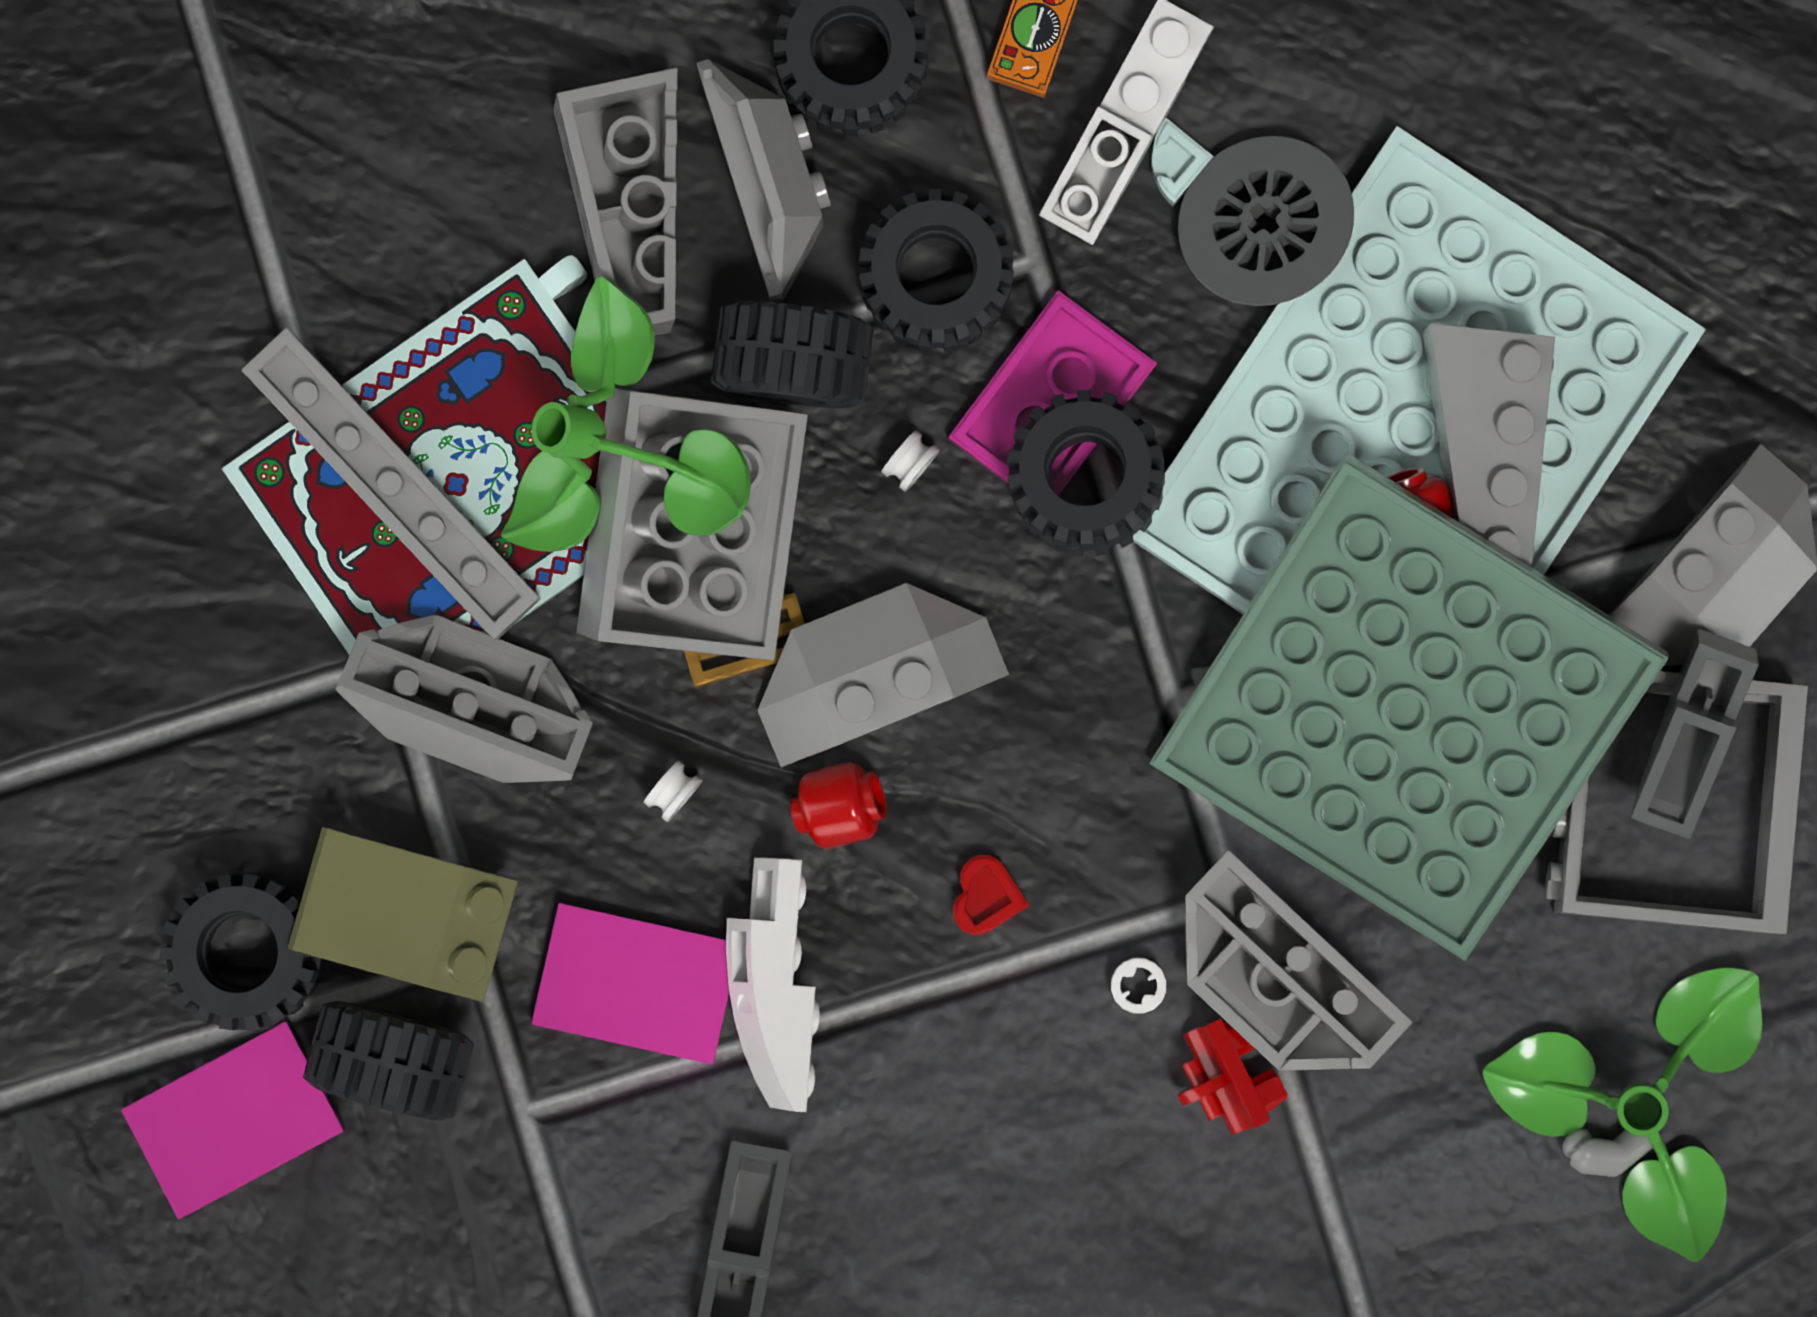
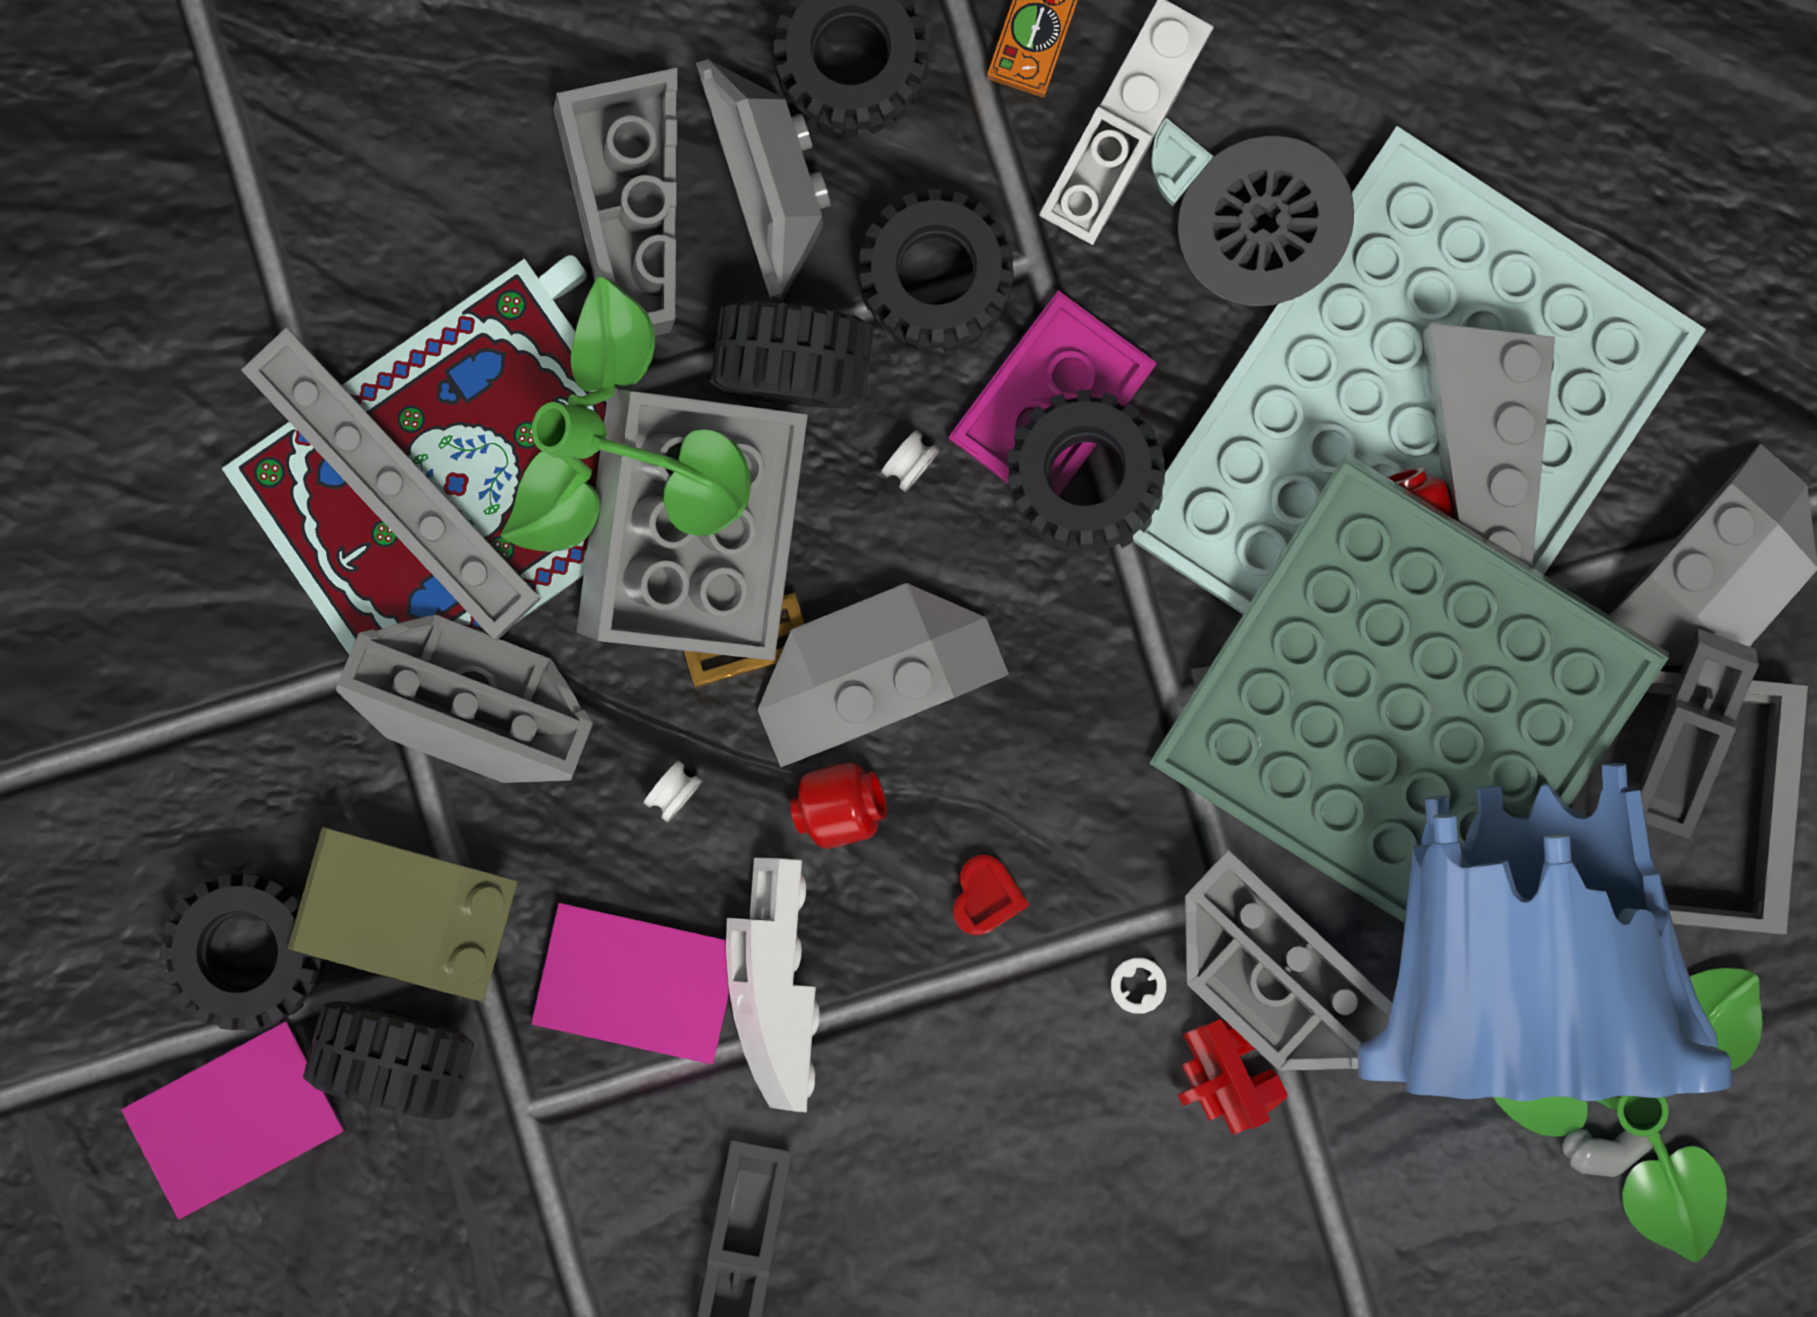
none -> medium blue piece [1357,763,1732,1101]

